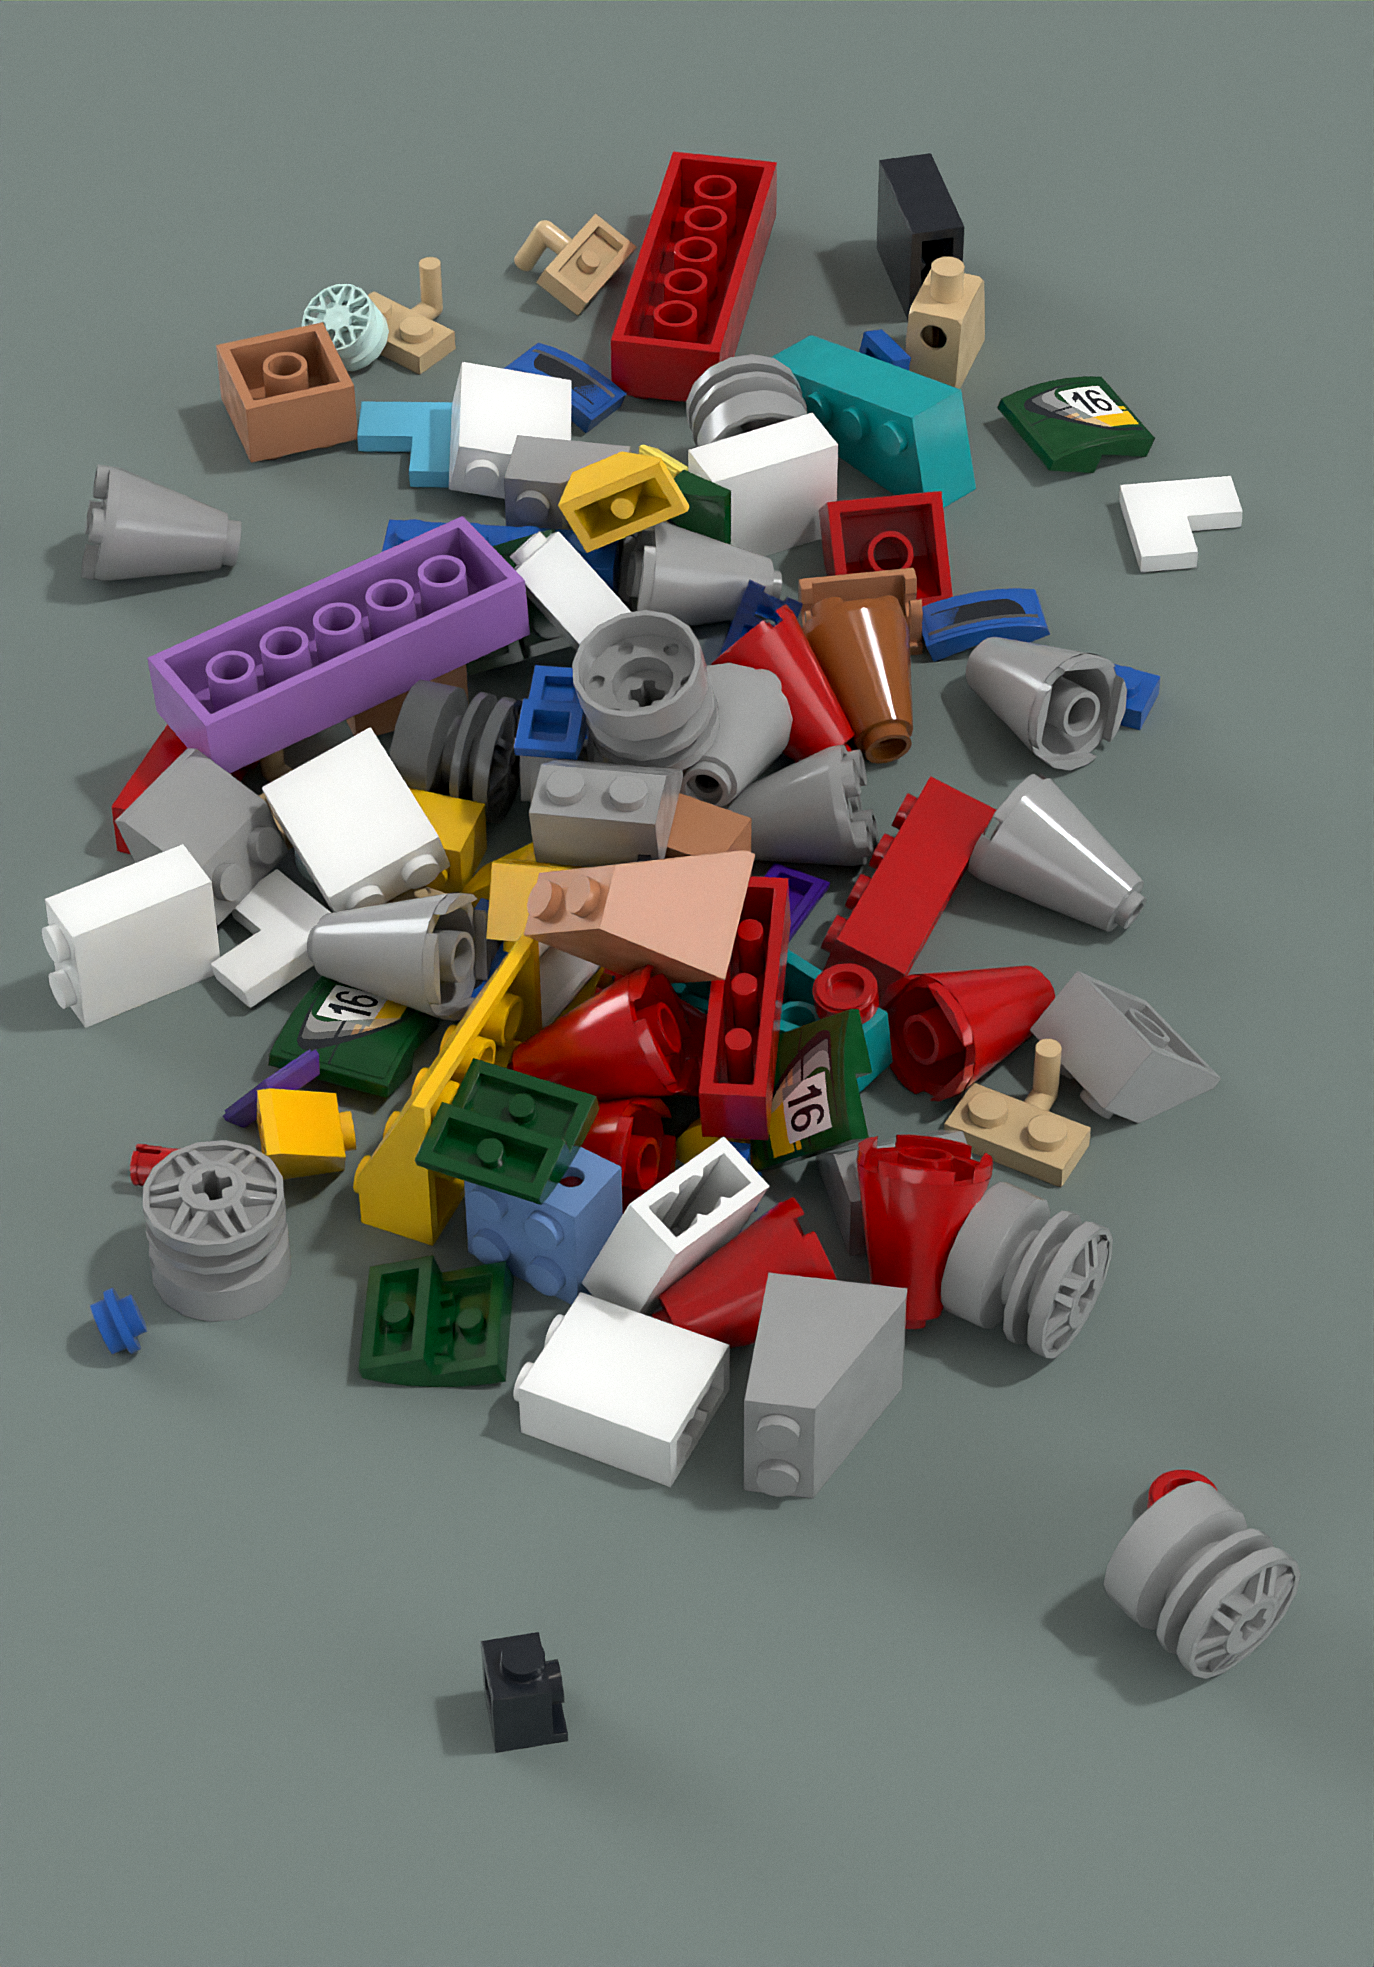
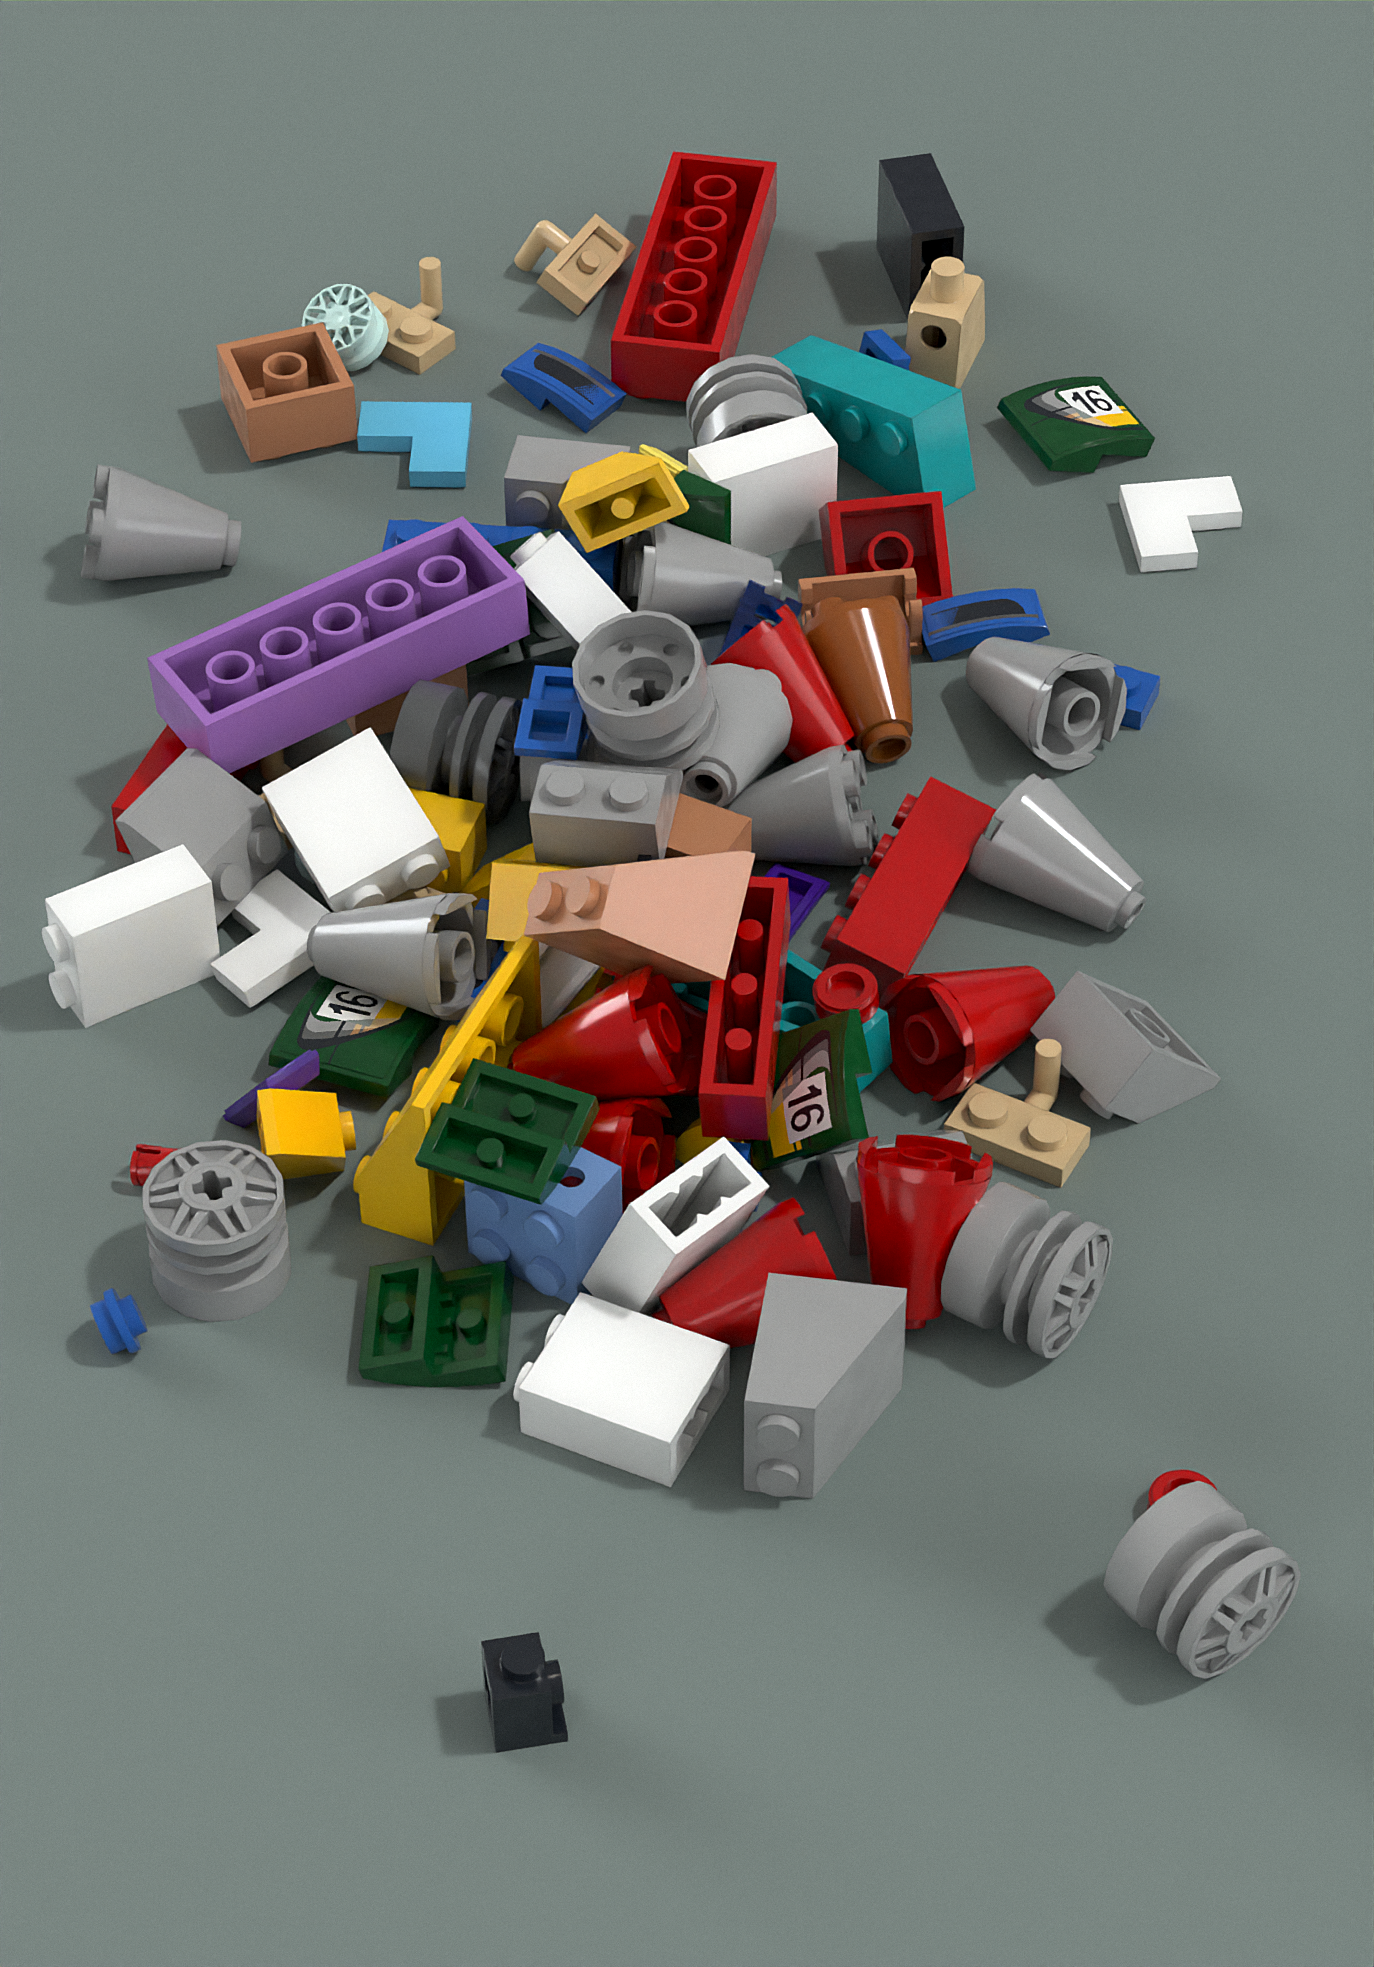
white brick [449,362,571,499] -> none

